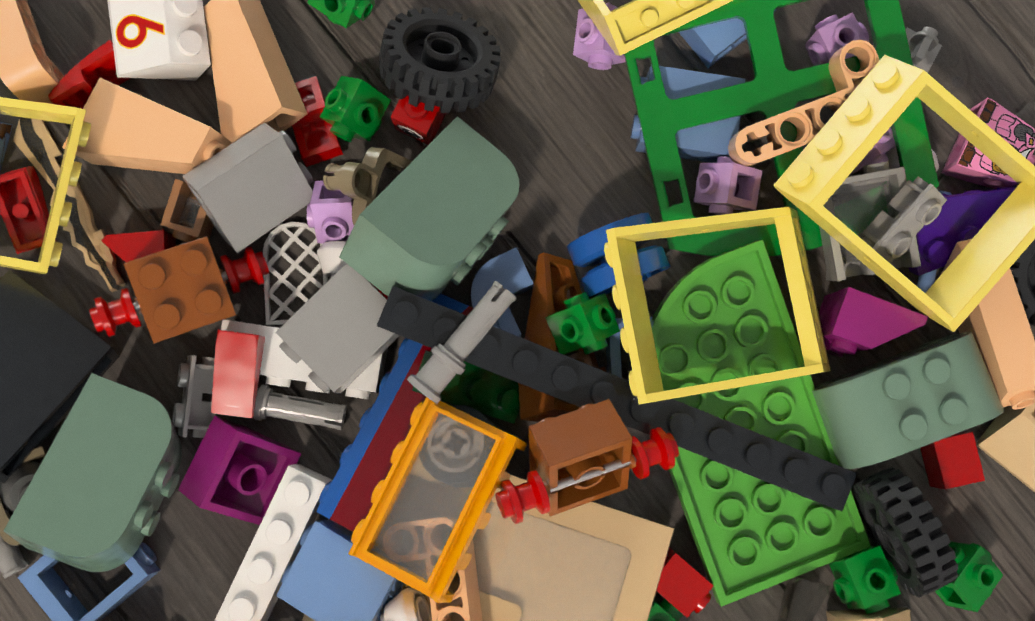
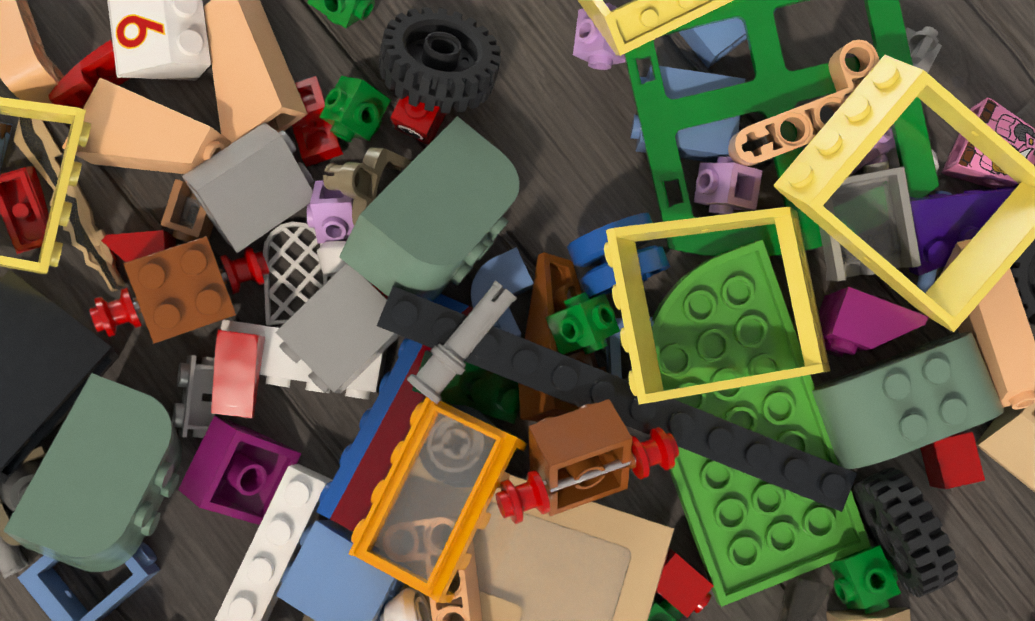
light grey pin [254,385,347,430] -> none
lavender brick [805,12,869,66] -> none
light grey hinge [862,176,947,263] -> none
green brick [935,541,1003,612] -> none

